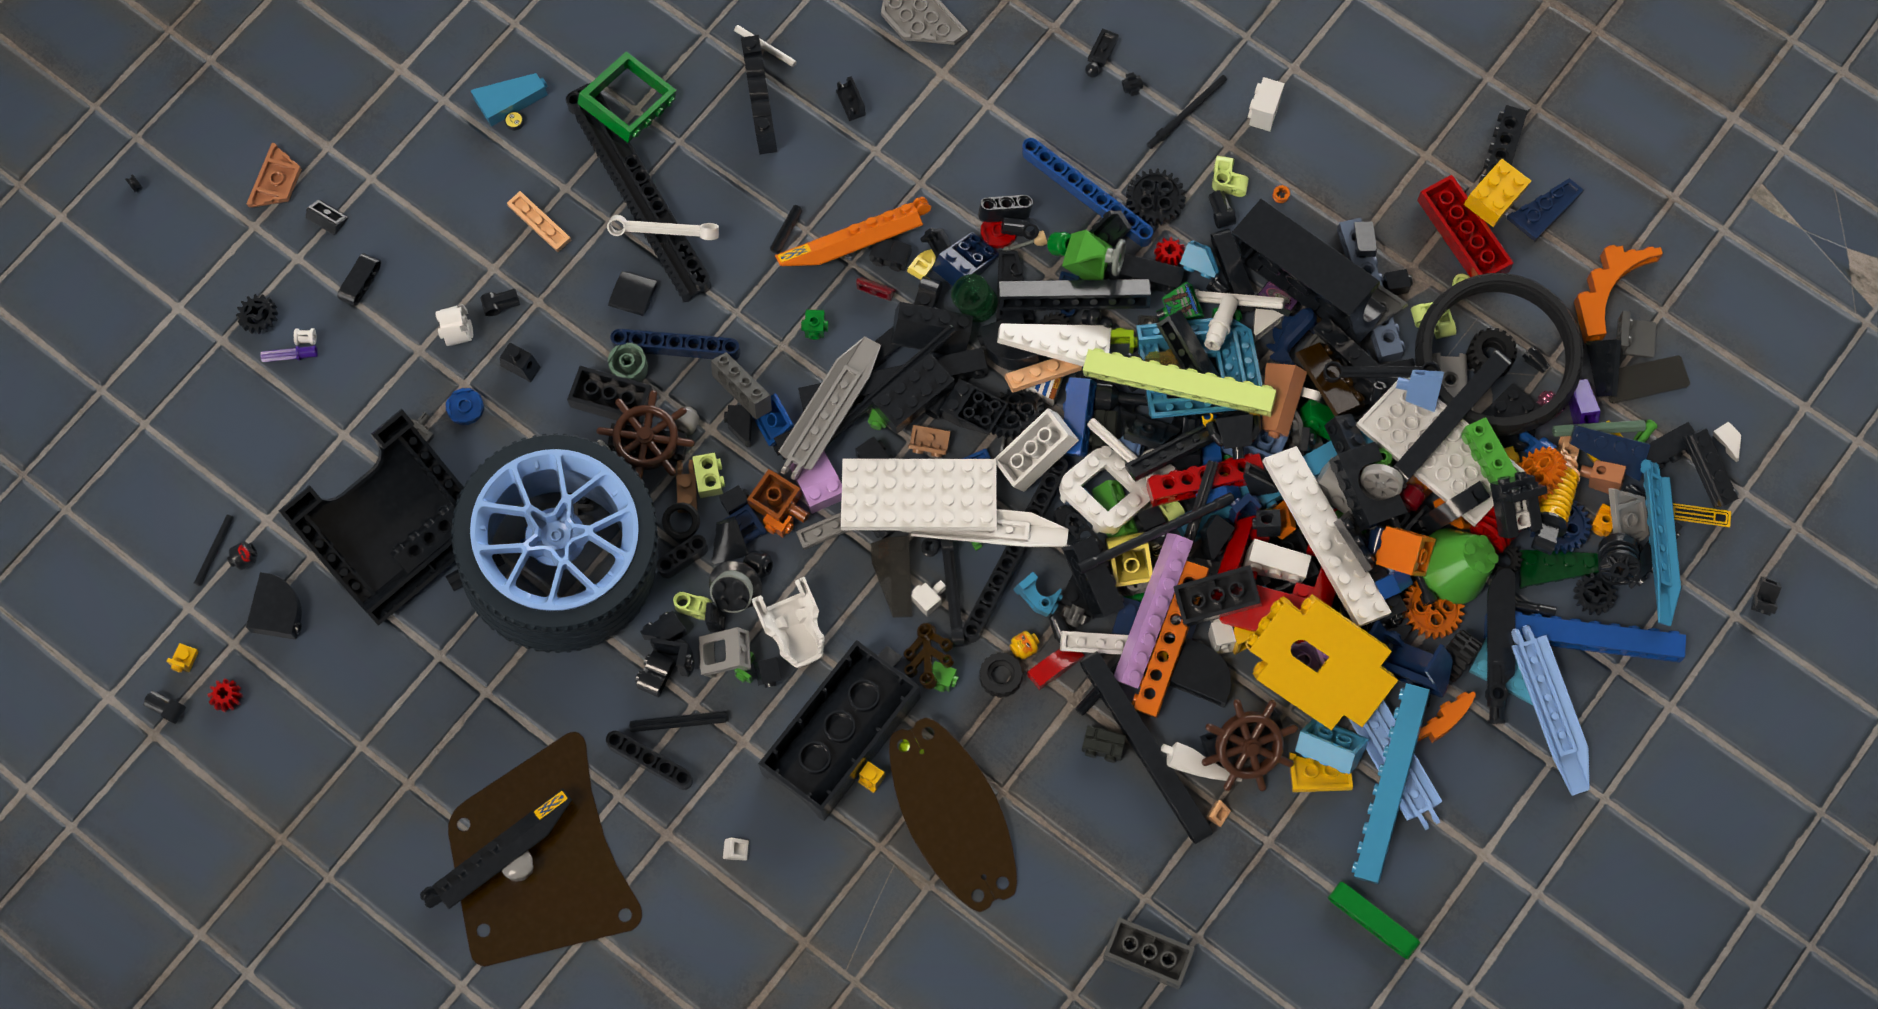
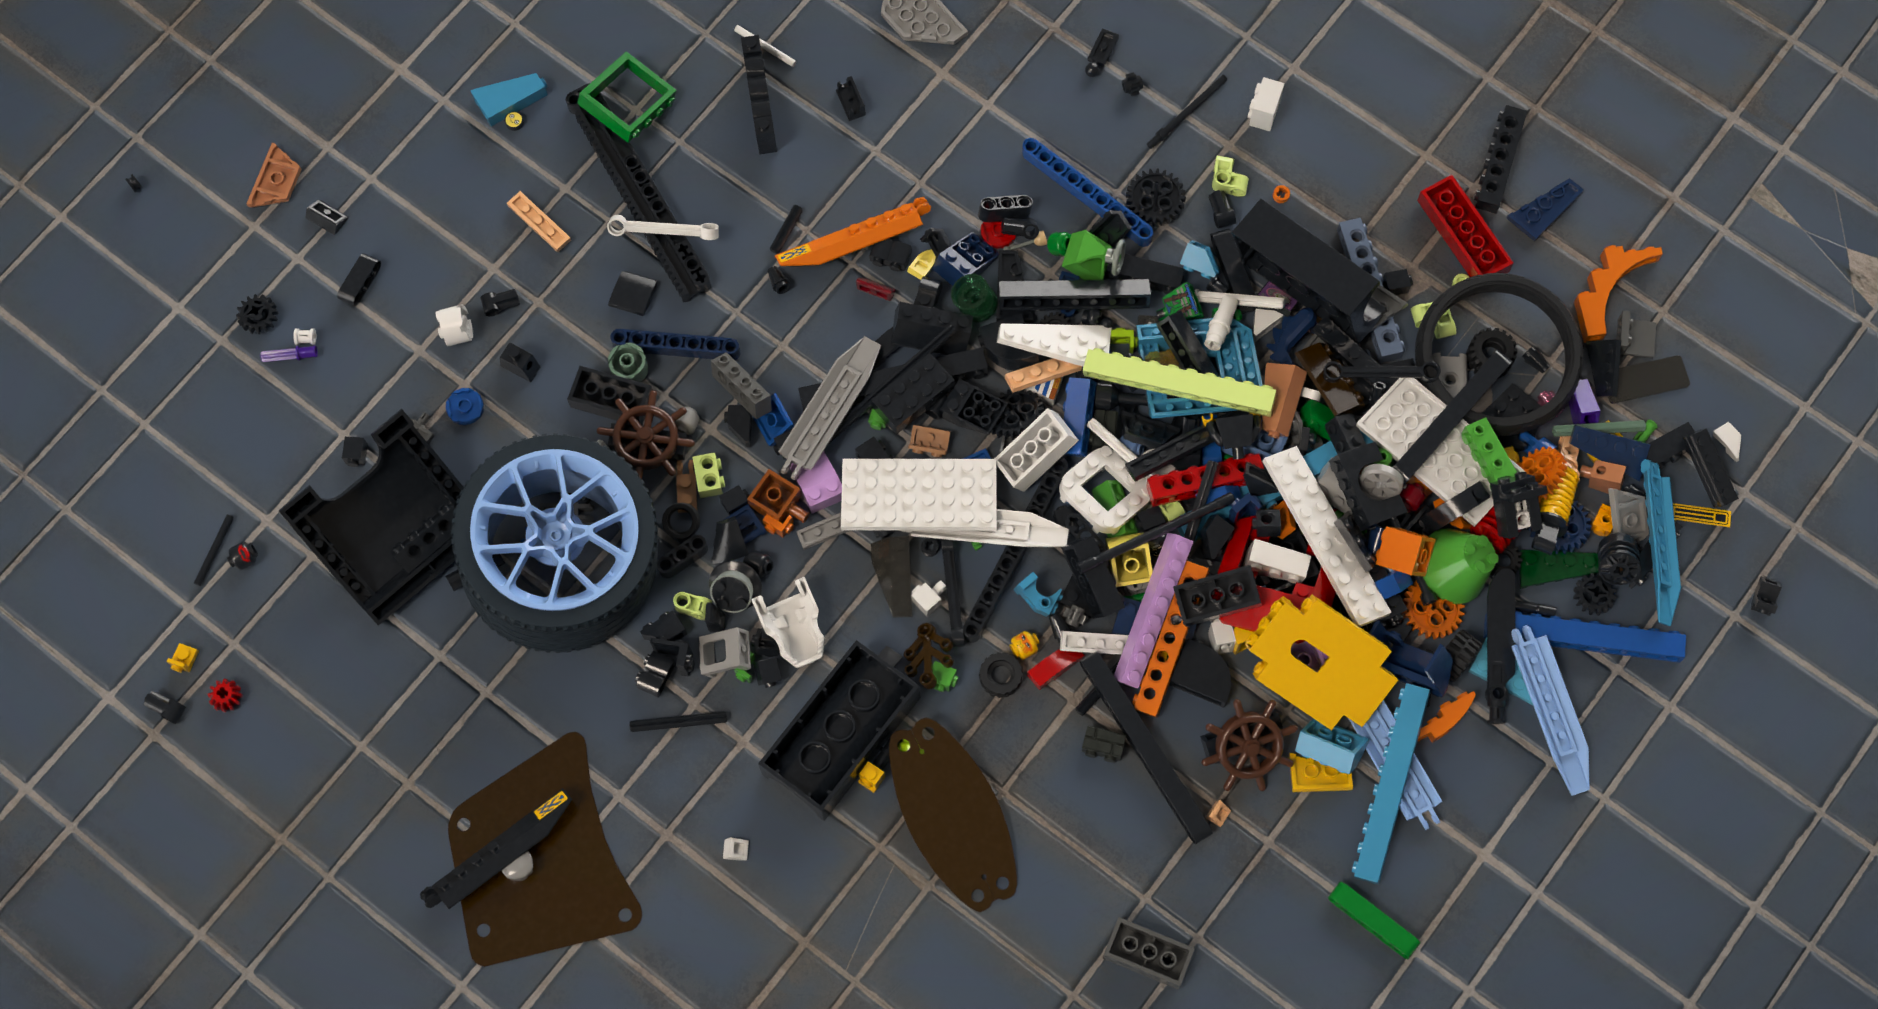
black brick [246,572,302,640] -> none
black beam [606,730,693,790] -> none
green brick [801,310,828,340] -> none
red gear [1154,236,1185,267] -> none
white piece [1161,742,1242,782] -> none
slope [1354,222,1377,257] -> none
medium blue torso [1396,370,1444,412] -> none
yellow brick [1464,159,1531,227] -> none
none -> black brick [342,436,368,467]
none -> black bracket [751,628,780,657]
none -> black cone [767,266,790,294]
none -> black pin [873,733,903,771]

